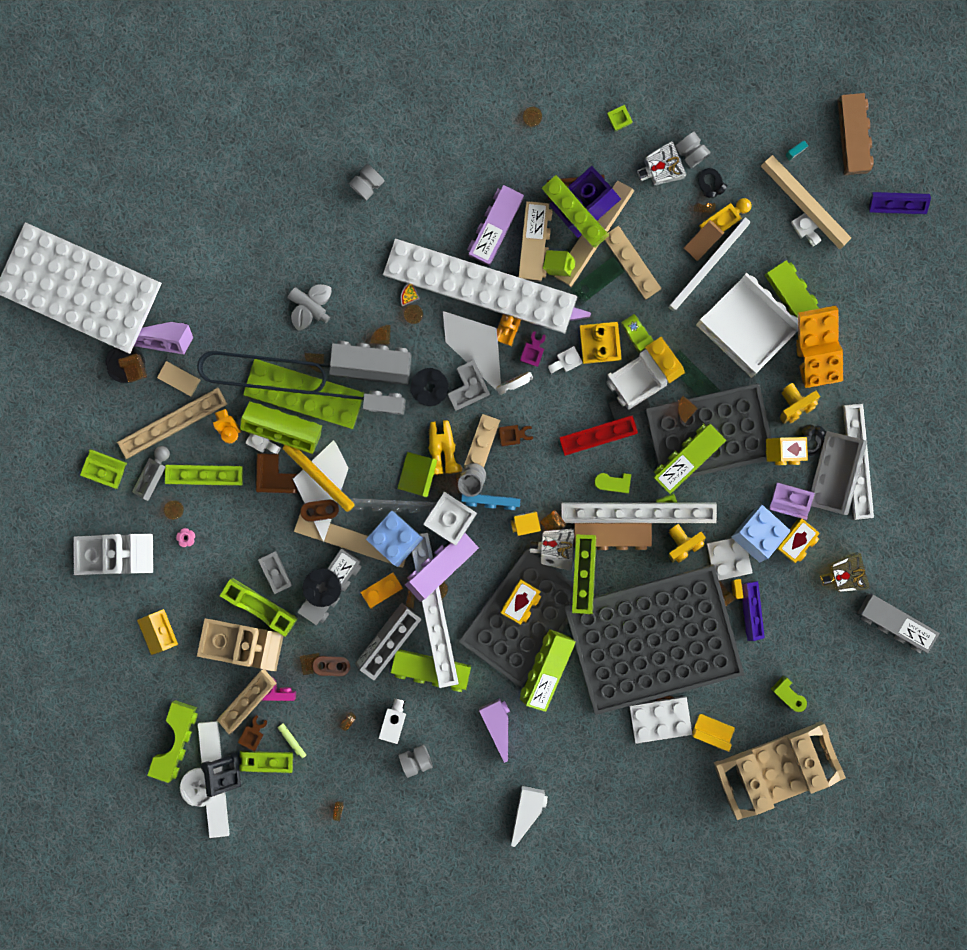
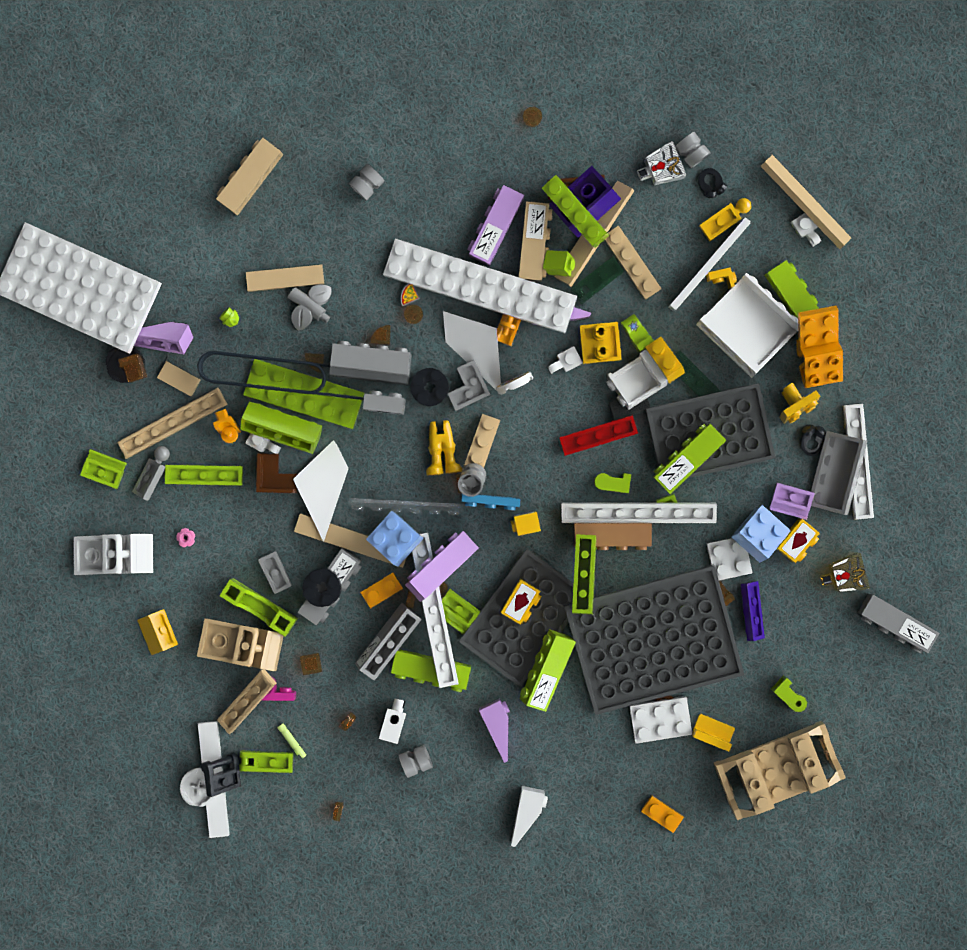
lime arch [147,700,198,783] -> none
clear orange tile [164,500,184,520] -> none
reddish brown plate [238,715,267,752] -> none
yellow axle [283,445,355,512] -> none
reddish brown plate [300,499,339,522] -> none
reddish brown plate [311,656,350,676] -> none
lime tile [397,452,437,497] -> none
white plate [423,492,477,545] -> none
reddish brown plate [498,425,533,446] -> none
magenta plate [520,331,546,367] -> none
torso [530,529,574,570] -> none
clear orange tile [539,510,567,531] -> none
lime plate [607,105,633,132] -> none
yellow plate [668,524,706,563] -> none
clear orange tile [678,396,697,423] -> none
medium nougat tile [684,220,724,261] -> none
clear orange tile [694,203,716,214] -> none
yellow tile [731,579,744,600] -> none
yellow brick [766,437,808,465] -> none
teal tile [786,141,808,161] -> none
medium nougat brick [838,93,874,175] -> none
dark purple plate [869,192,931,214] -> none
none -> tan brick [216,138,283,216]
none -> lime plate [219,307,239,327]
none -> tan tile [246,265,324,292]
none -> lime plate [442,589,481,634]
none -> light orange plate [641,795,684,833]
none -> yellow bracket [706,267,737,289]

